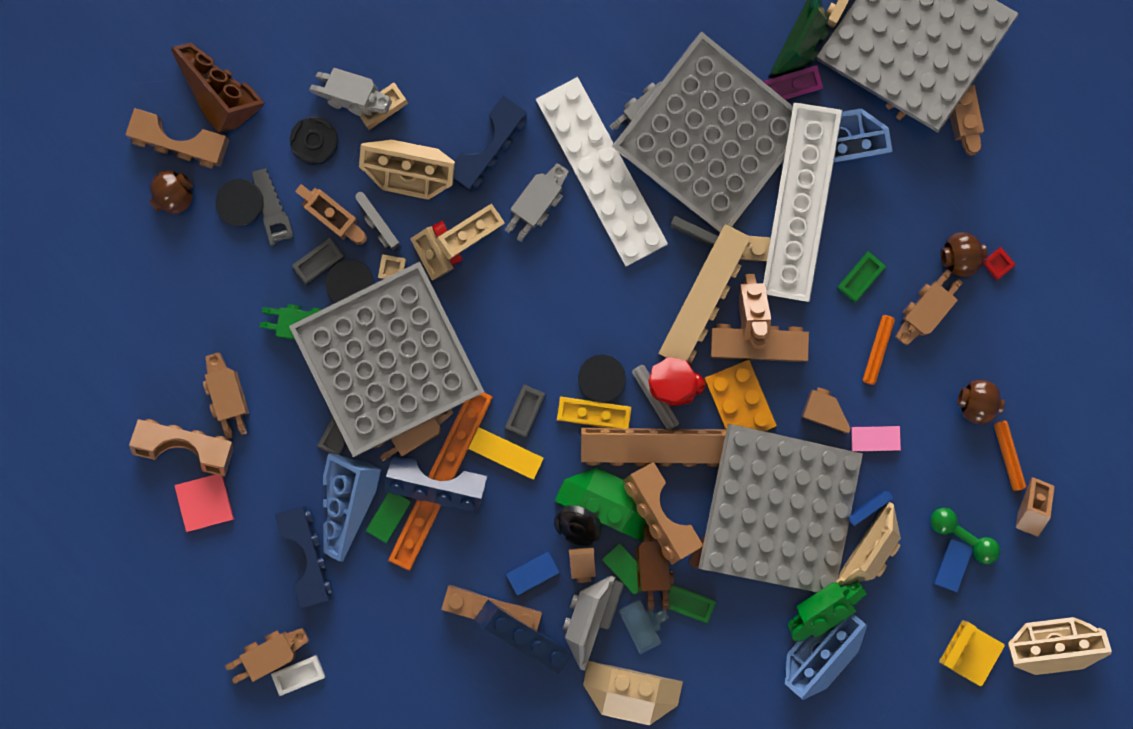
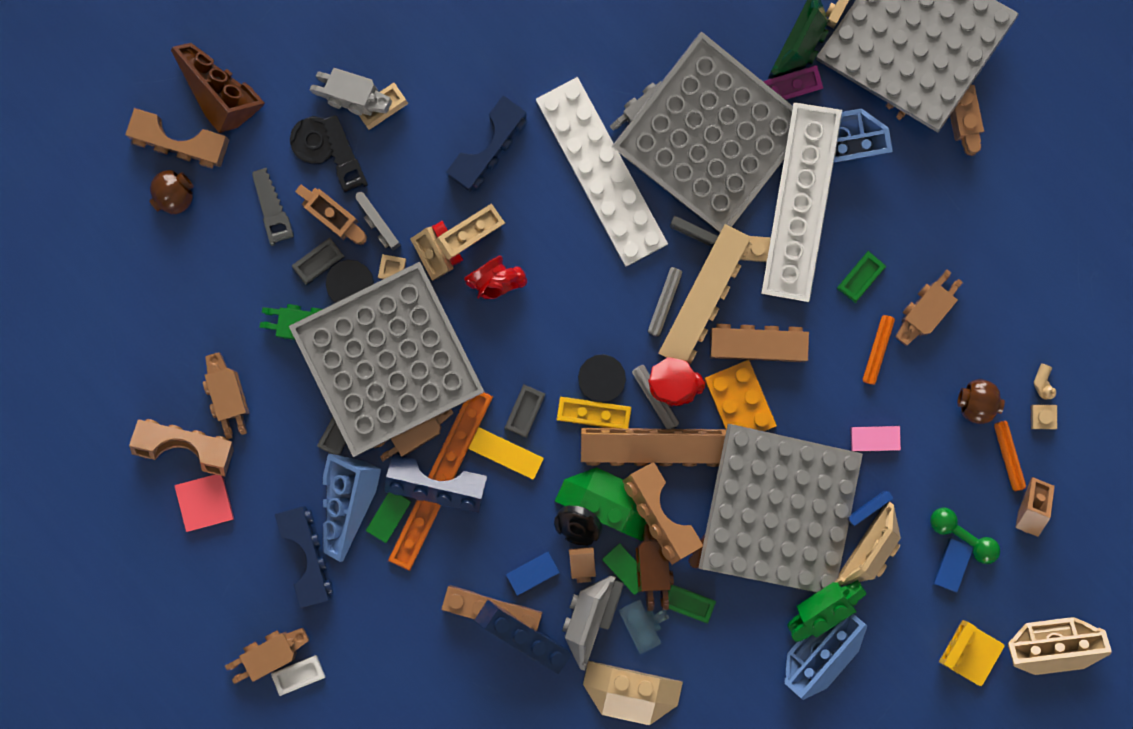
black tile [216,179,264,227] -> none
tan wedge [359,140,455,200] -> none
light grey hinge [505,163,569,242] -> none
medium nougat hinge [738,274,771,350] -> none
medium nougat slope [801,387,851,434] -> none
reddish brown plant [940,232,987,277] -> none
red tile [982,247,1016,281] -> none
none -> black piece [322,115,368,193]
none -> red piece [464,256,527,299]
none -> light grey axle [648,267,682,336]
none -> tan plate [1031,405,1057,429]
none -> tan arm [1034,364,1056,400]

